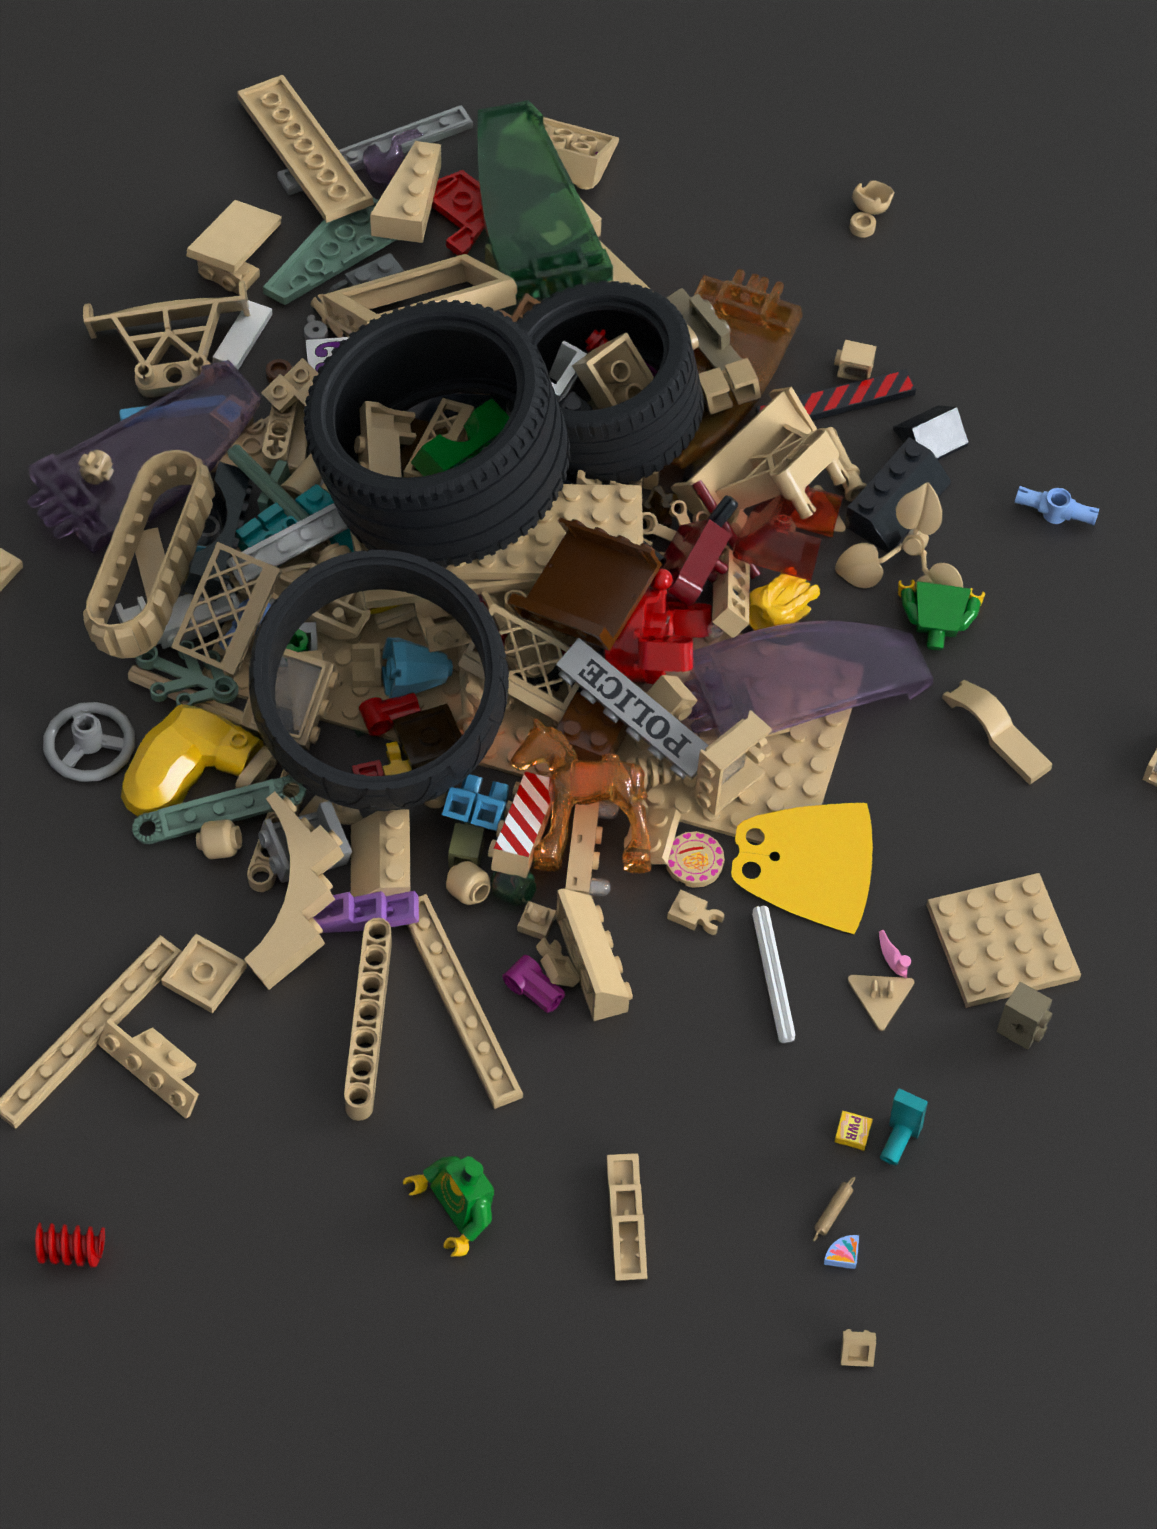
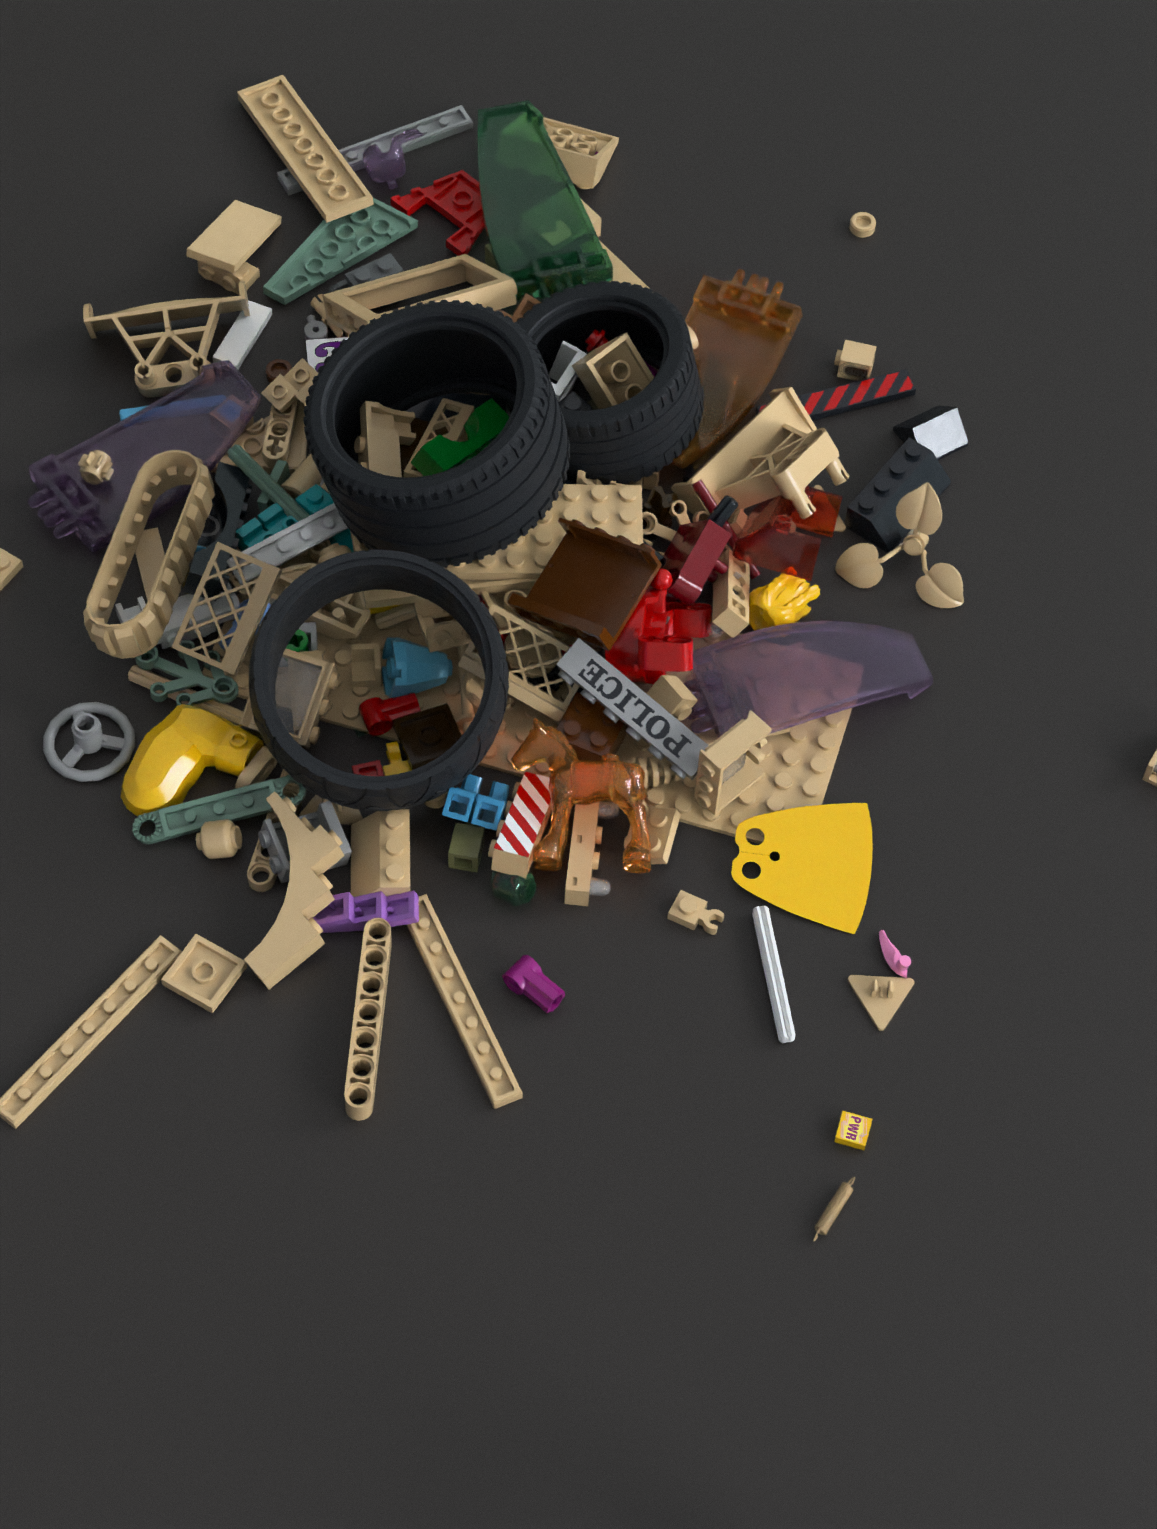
red piece [35,1222,105,1268] -> none
tan bracket [98,1020,199,1119] -> none
tan wedge [370,141,441,243] -> none
green torso [403,1156,494,1257] -> none
tan head [446,861,490,905] -> none
tan tile [517,901,556,939] -> none
tan plate [536,938,580,987] -> none
tan slope [556,889,633,1021] -> none
tan slope [606,1153,647,1281] -> none
tan tile [666,831,725,888] -> none
dark tan bracket [667,288,742,371] -> none
tan piece [699,358,761,415] -> none
tile [824,1235,859,1269] -> none
tan pin [825,427,866,502] -> none
tan tile [840,1329,876,1367] -> none
tan hair [852,181,895,215] -> none
teal piece [880,1088,928,1166] -> none
green torso [898,580,985,650] -> none
tan plate [926,873,1081,1008] -> none
tan piece [942,680,1052,785] -> none
dark tan brick [996,982,1053,1050] -> none
light blue pin [1015,486,1099,526] -> none

